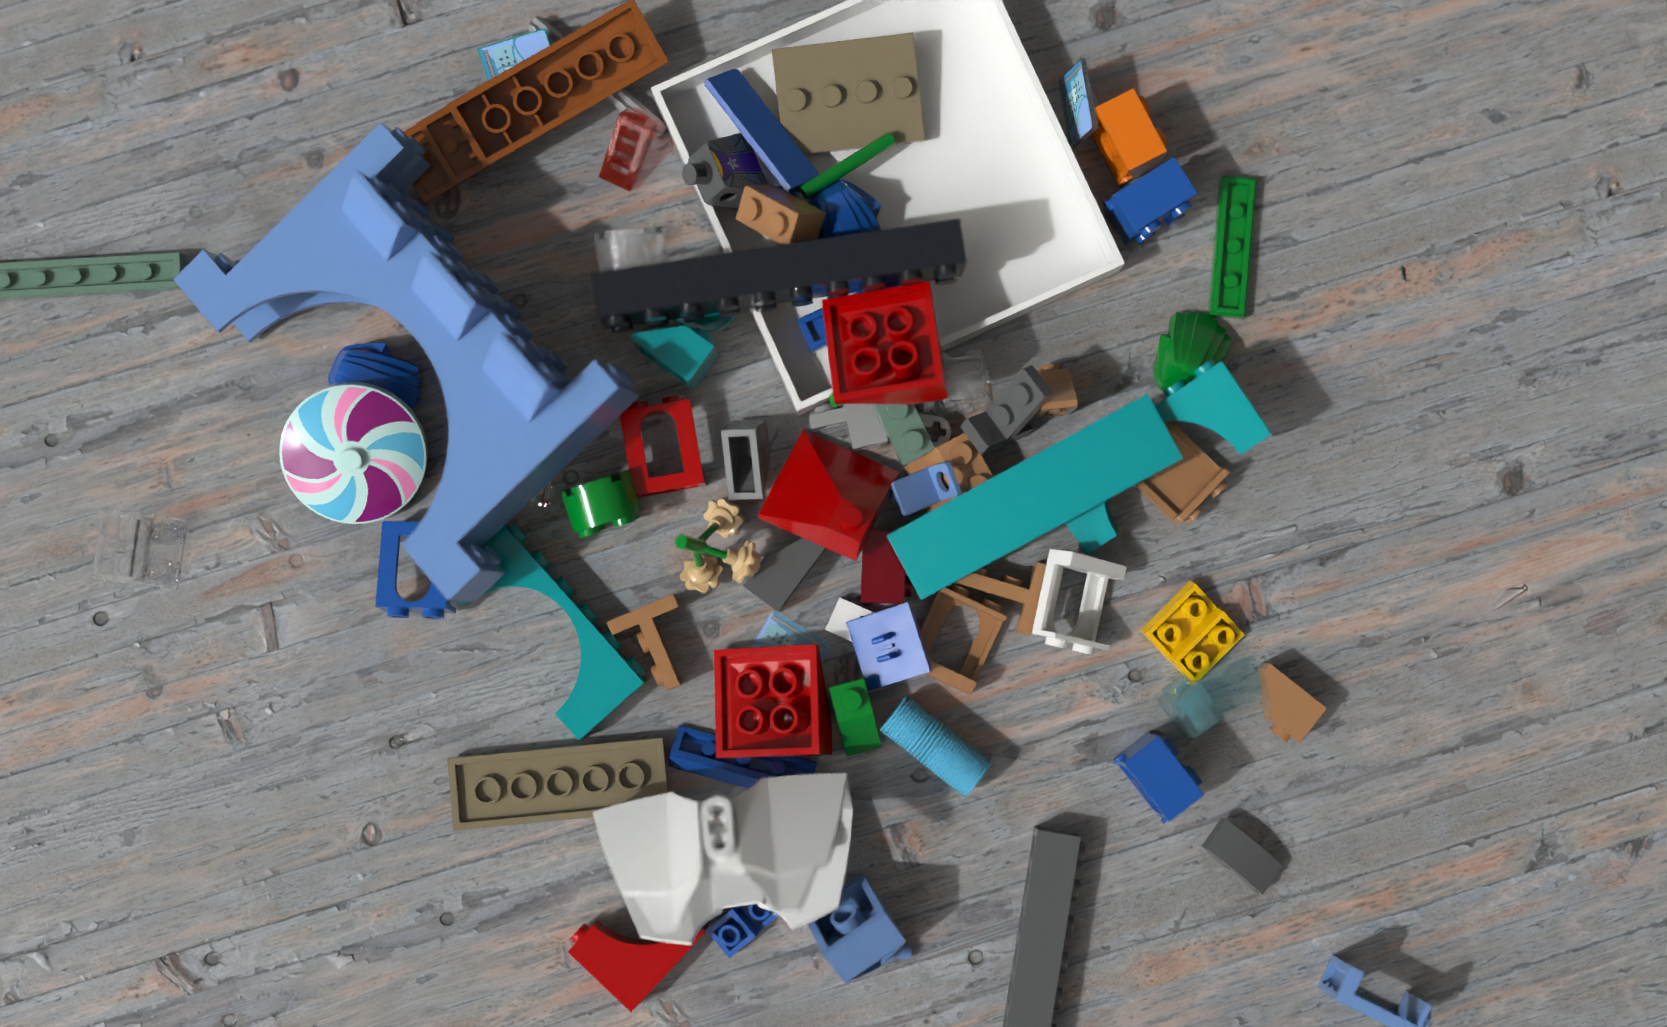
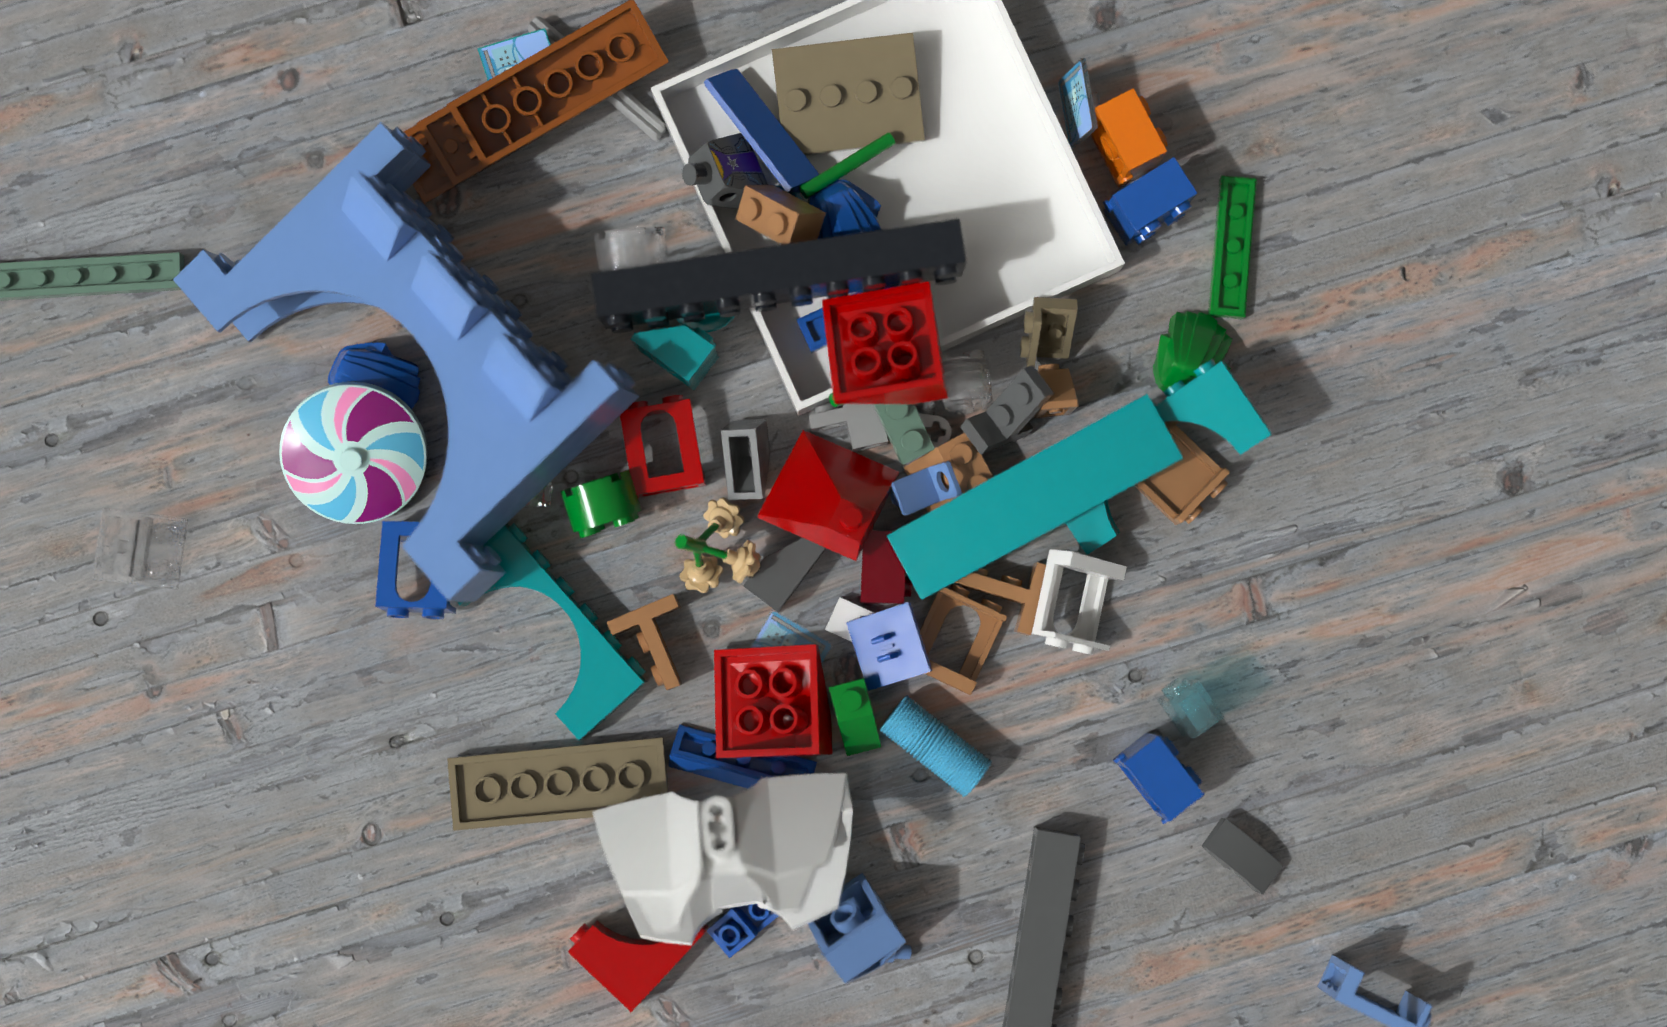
clear red slope [599,108,658,192] -> none
yellow slope [1140,581,1245,685] -> none
medium nougat slope [1258,663,1327,743] -> none
none -> dark tan bracket [1020,297,1078,367]

